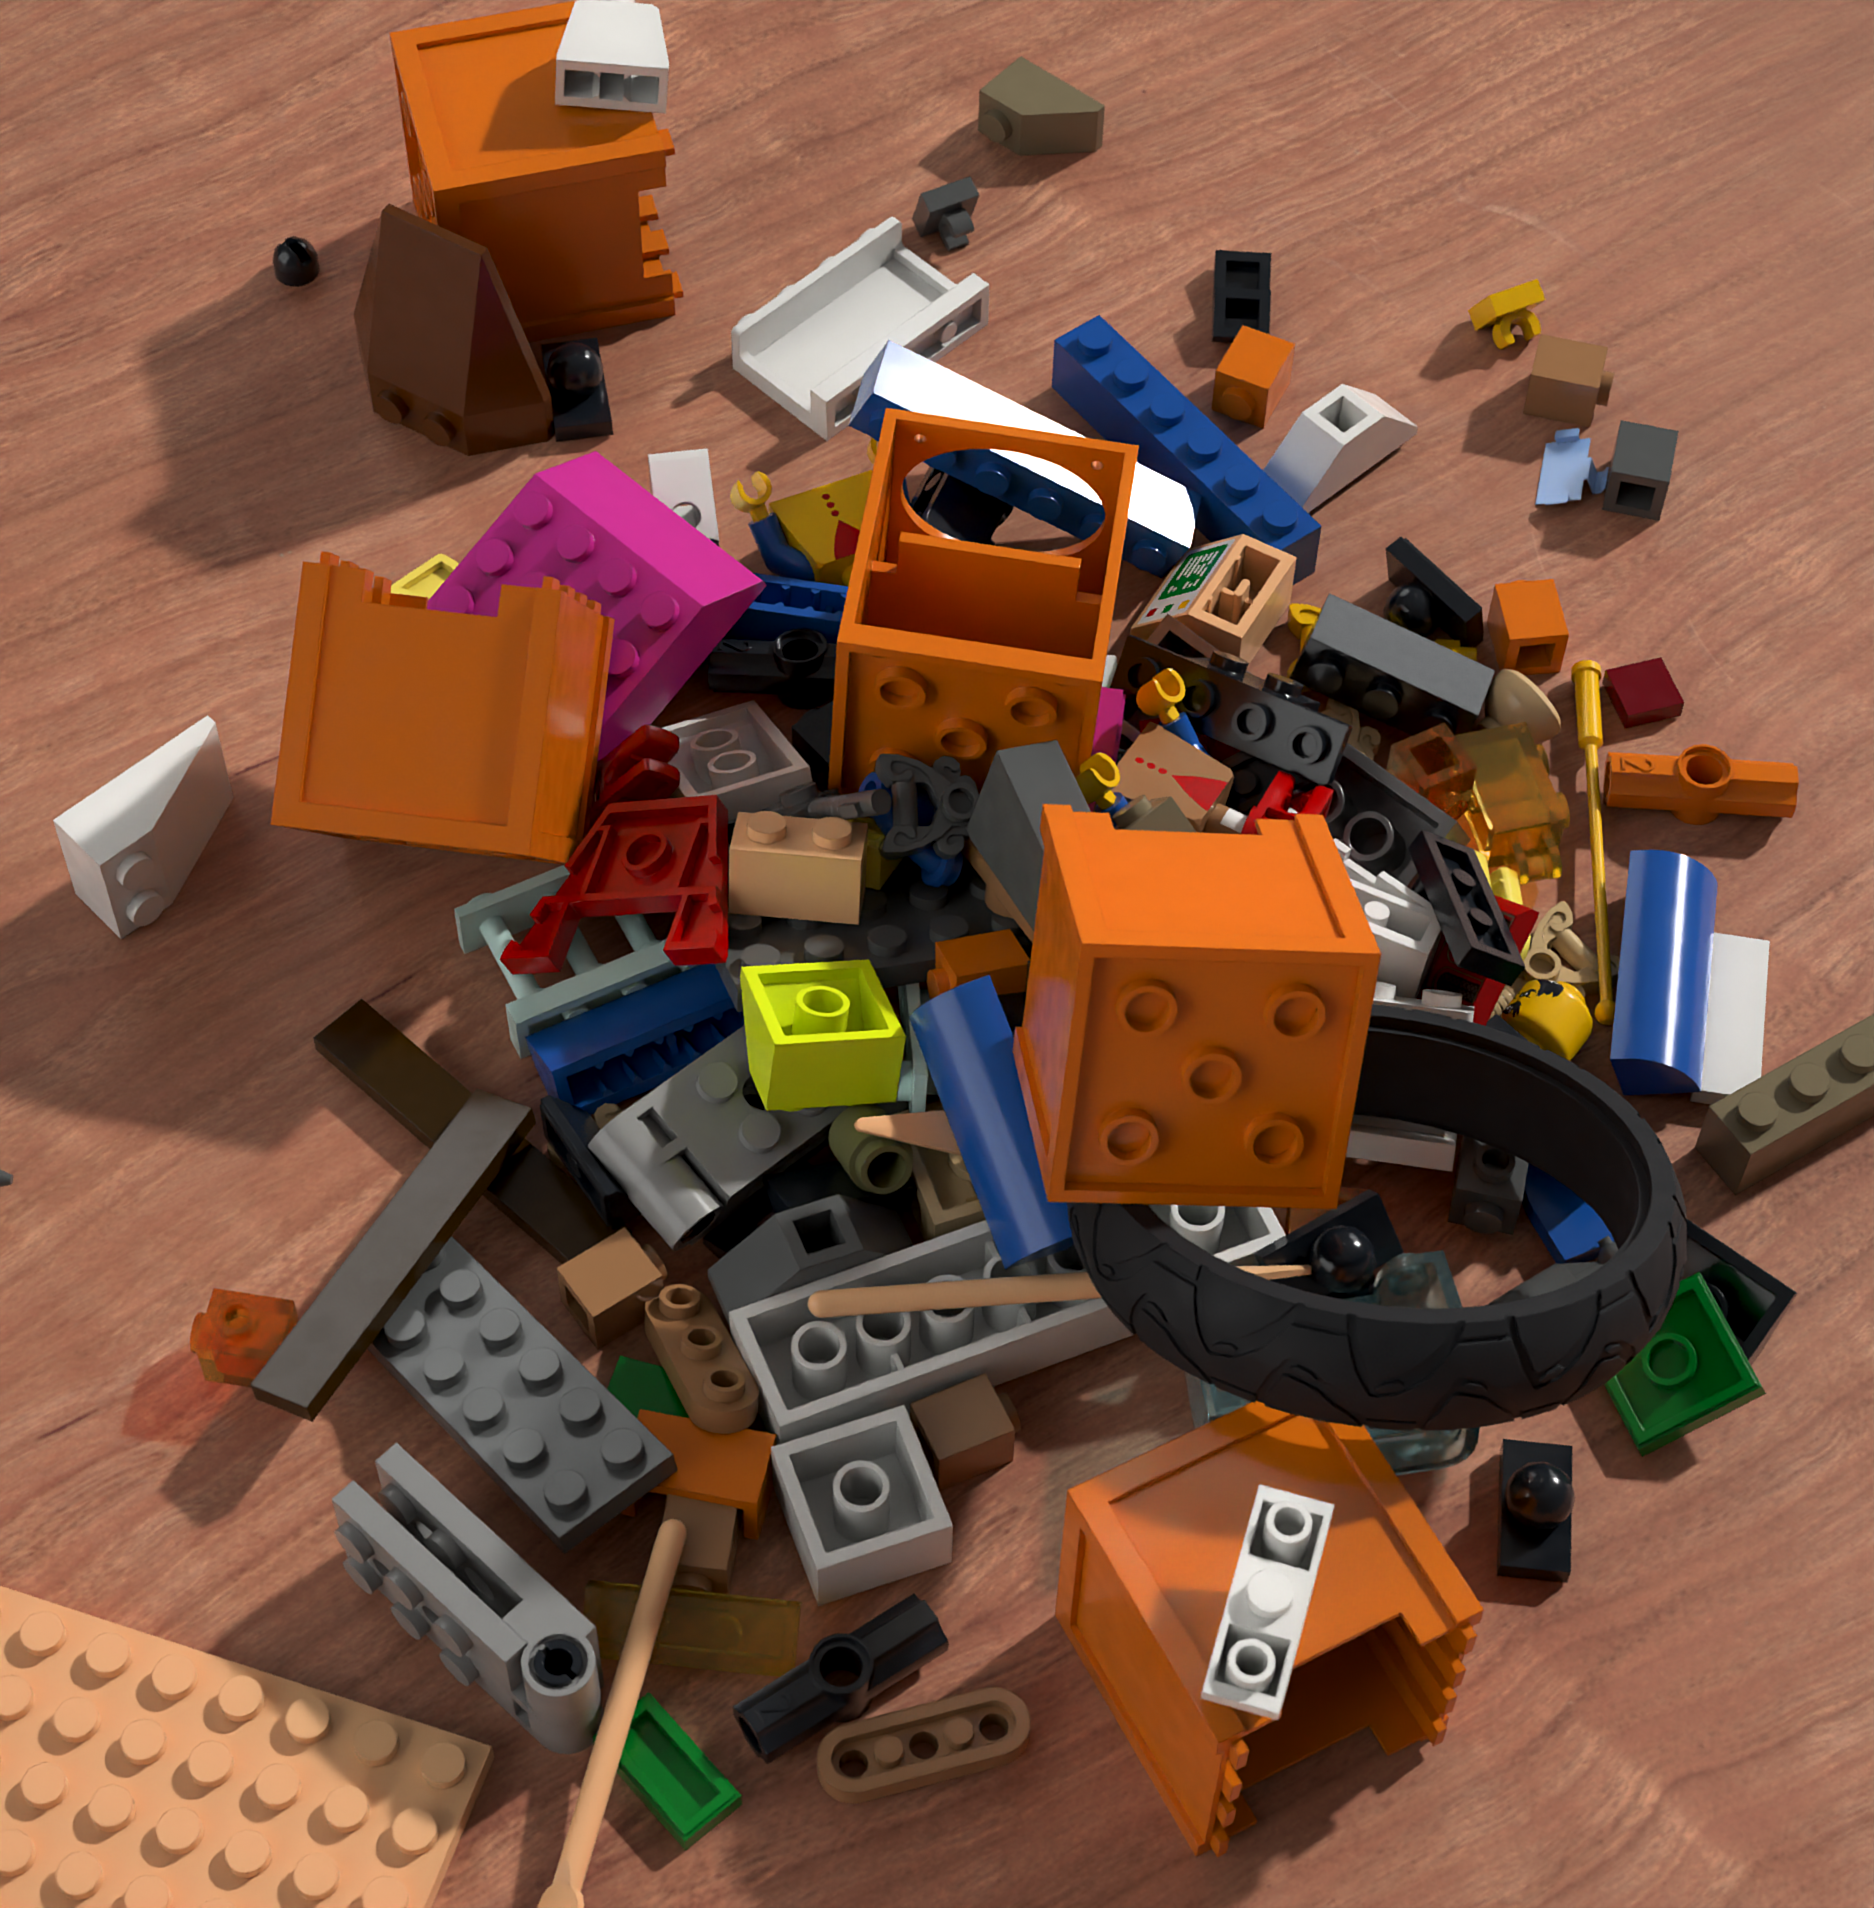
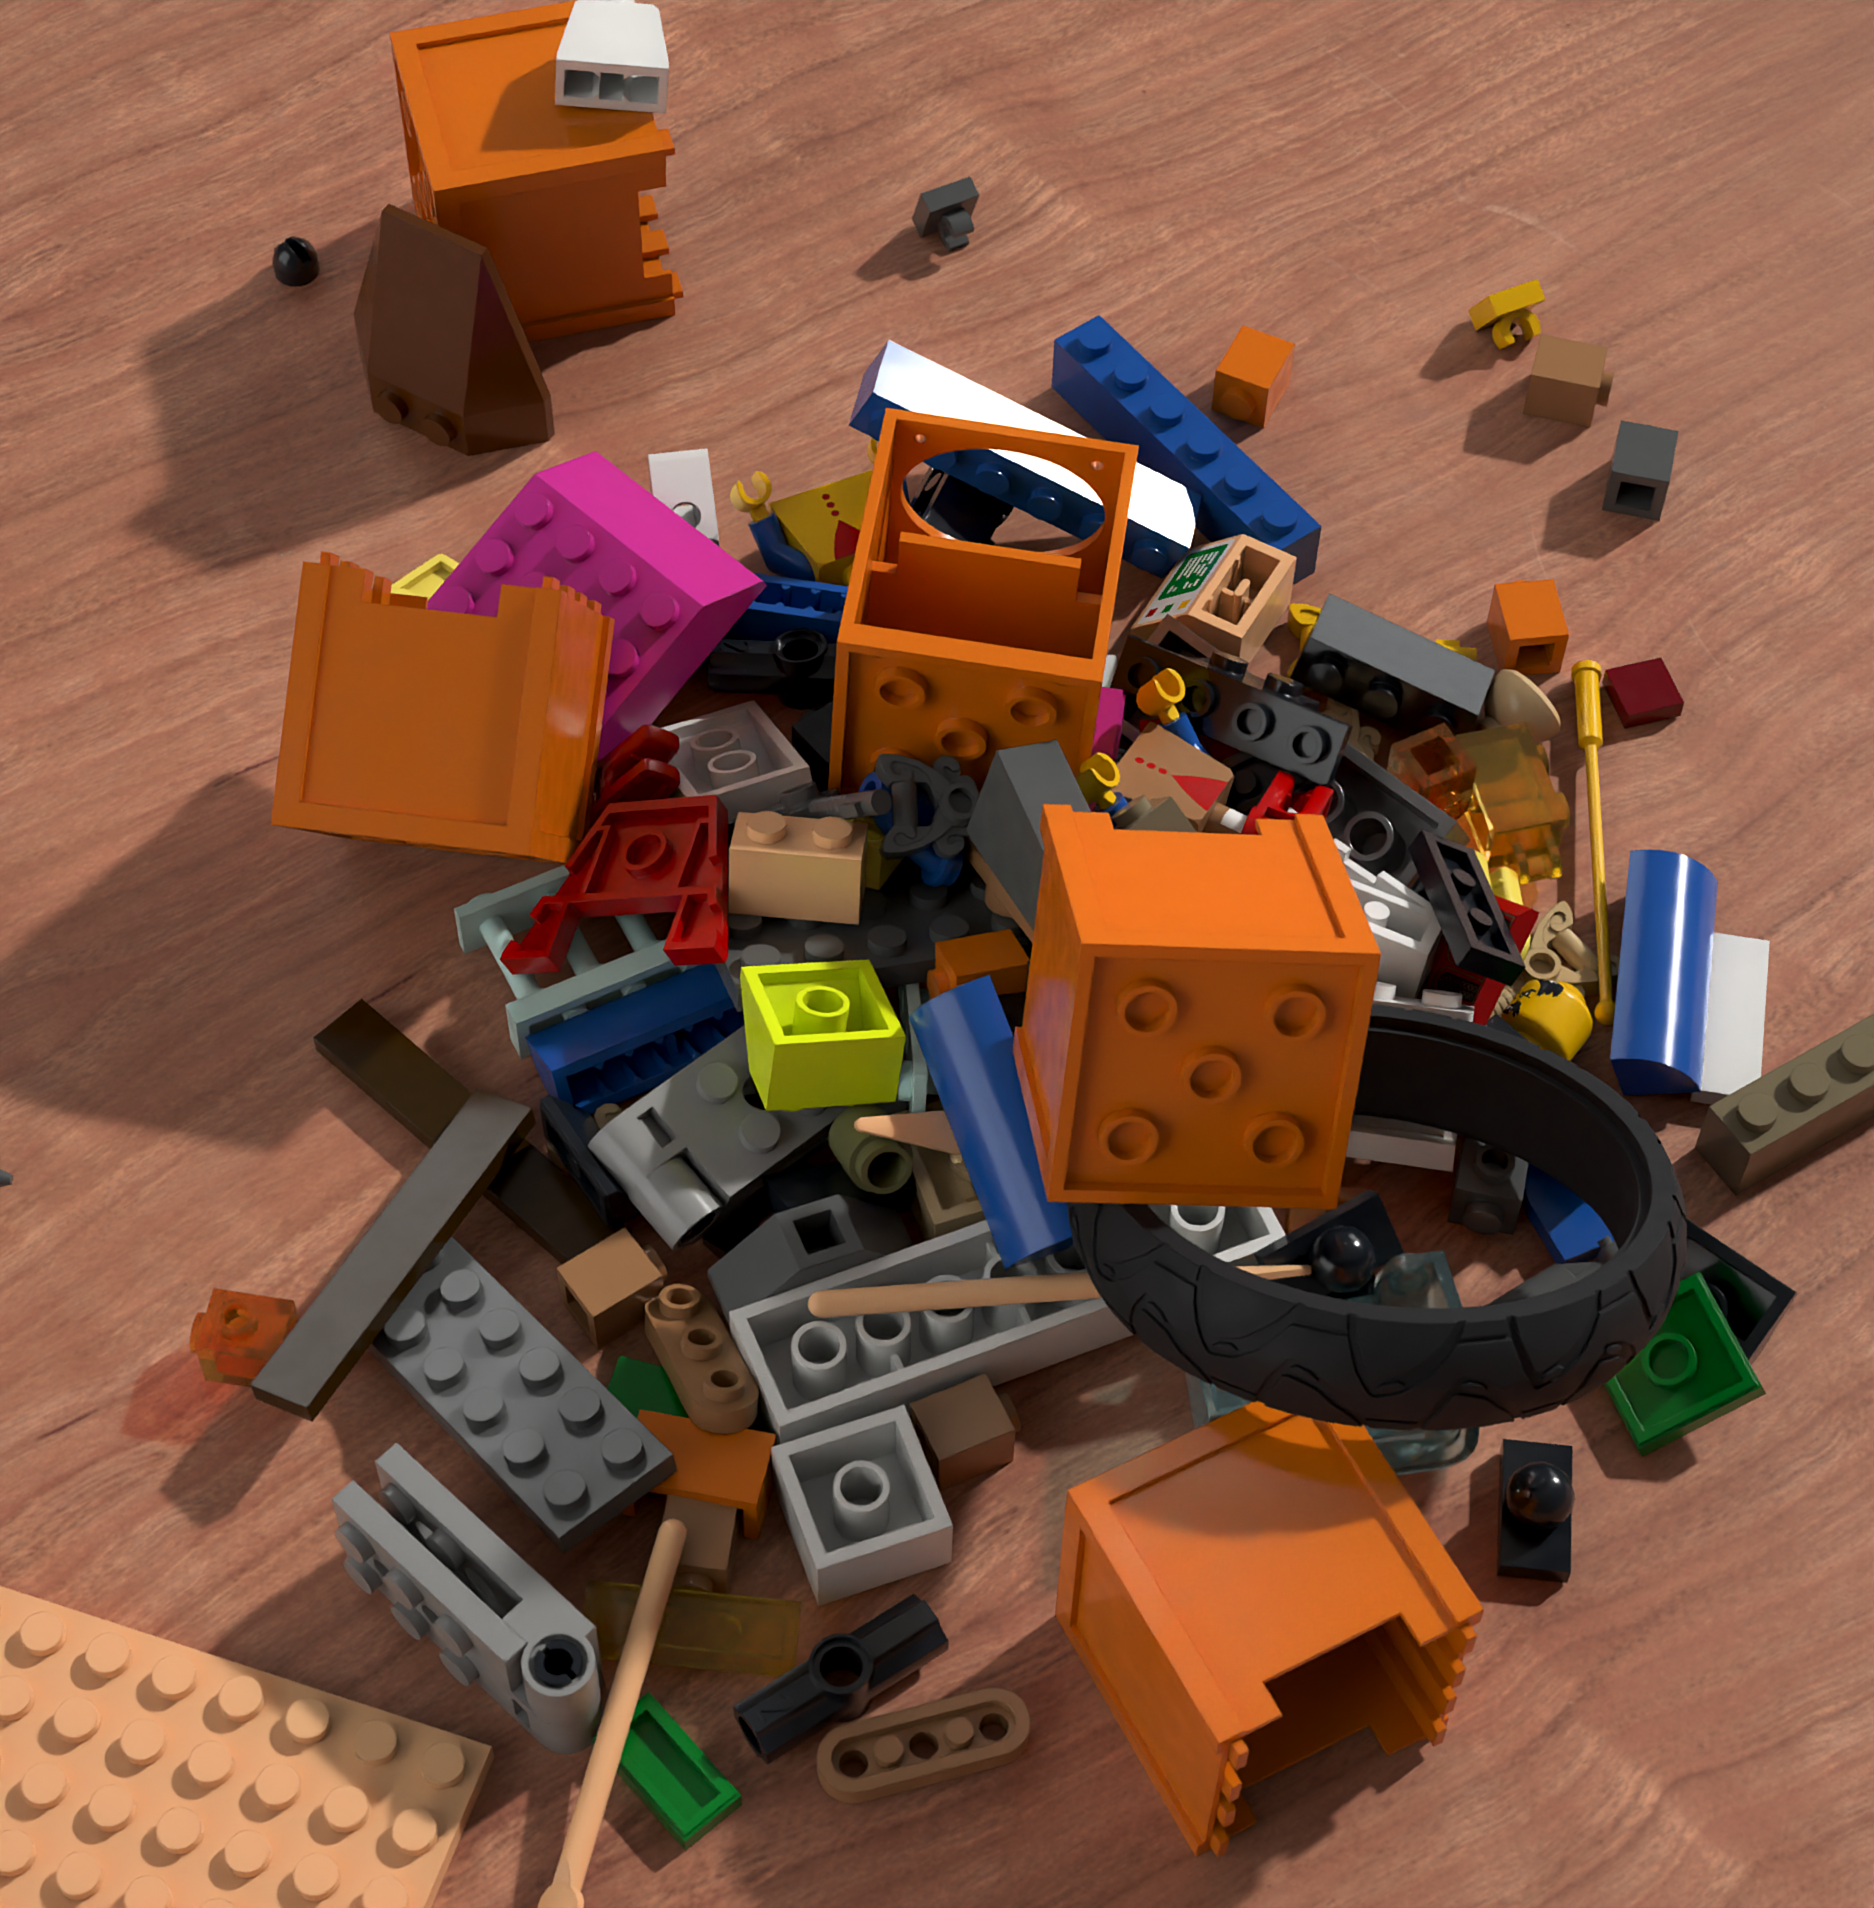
white slope [53,715,233,939] -> none
black tile [541,338,613,442] -> none
white panel [731,216,989,441] -> none
dark tan slope [978,56,1105,156] -> none
white slope [1201,1484,1334,1720] -> none
black slope [1212,250,1271,343] -> none
white slope [1263,384,1418,513] -> none
black tile [1383,536,1484,648] -> none
light blue piece [1535,428,1609,505] -> none
orange piece [1603,744,1799,825] -> none

